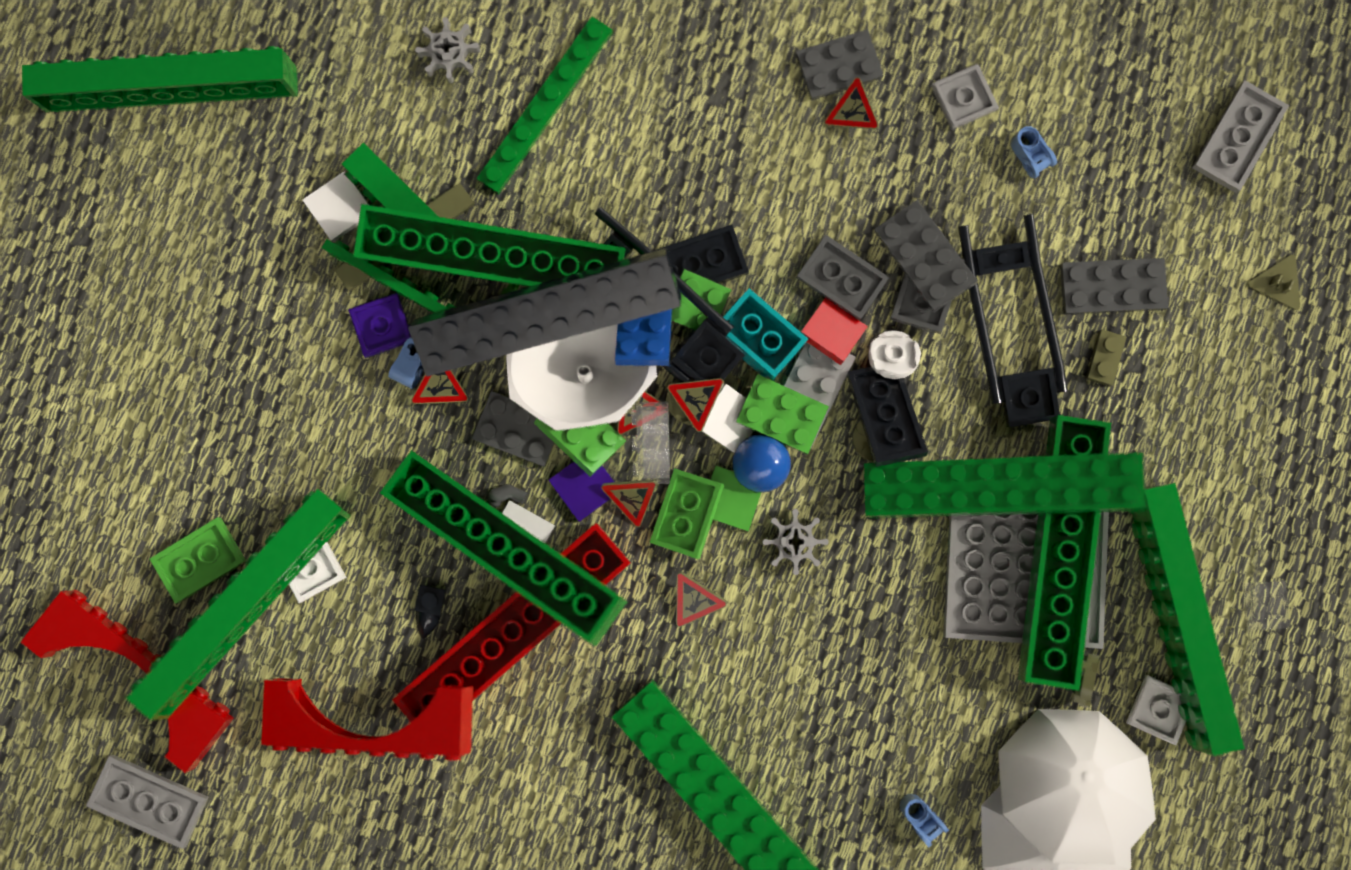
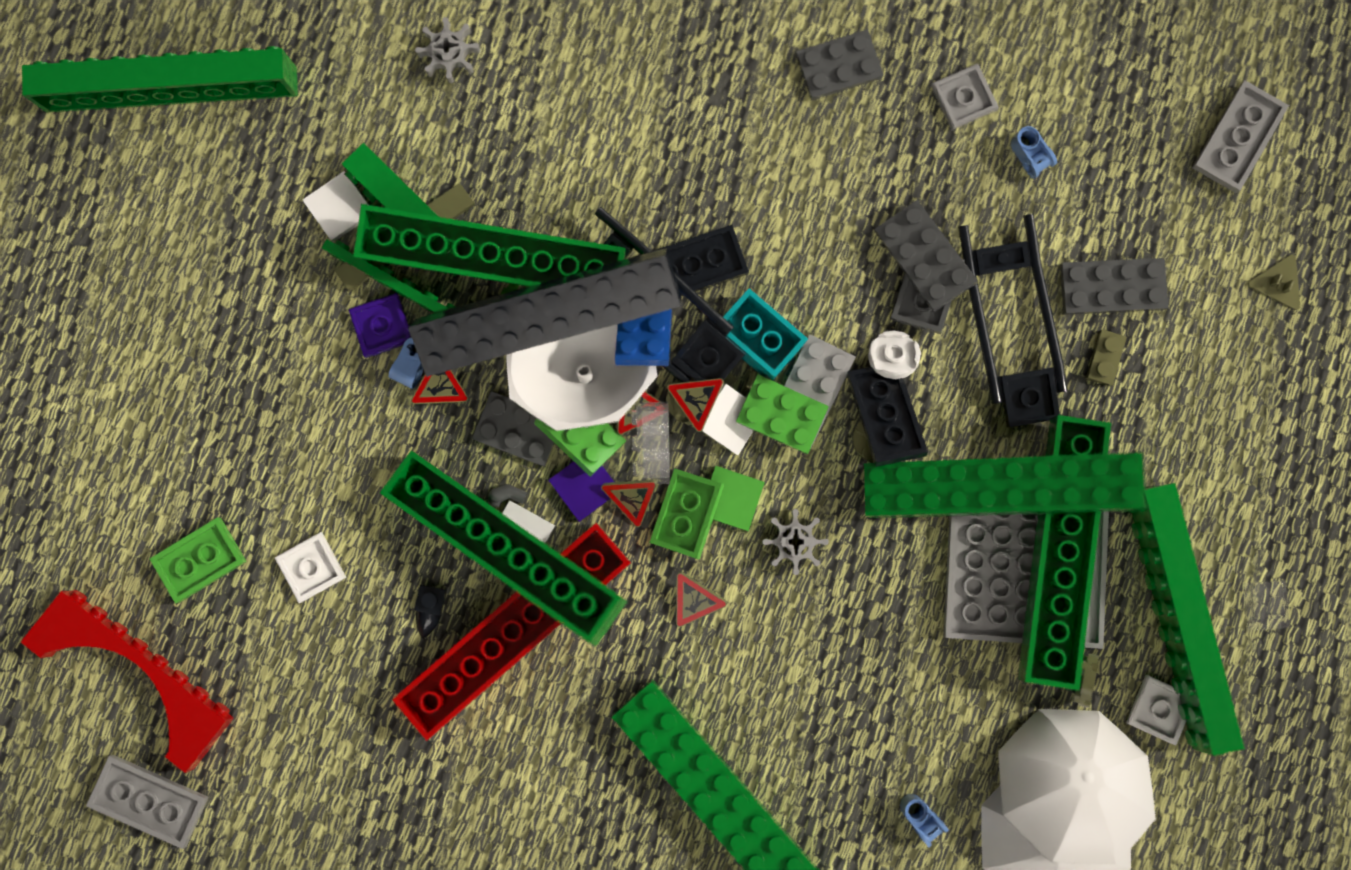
green brick [126,489,351,720] -> none
red arch [261,678,473,761] -> none
green plate [477,16,613,195] -> none
bright green plate [672,269,731,331] -> none
blue piece [732,434,791,493] -> none
dark grey plate [796,235,890,321] -> none
tile [801,297,868,365] -> none
piece [824,77,879,130] -> none

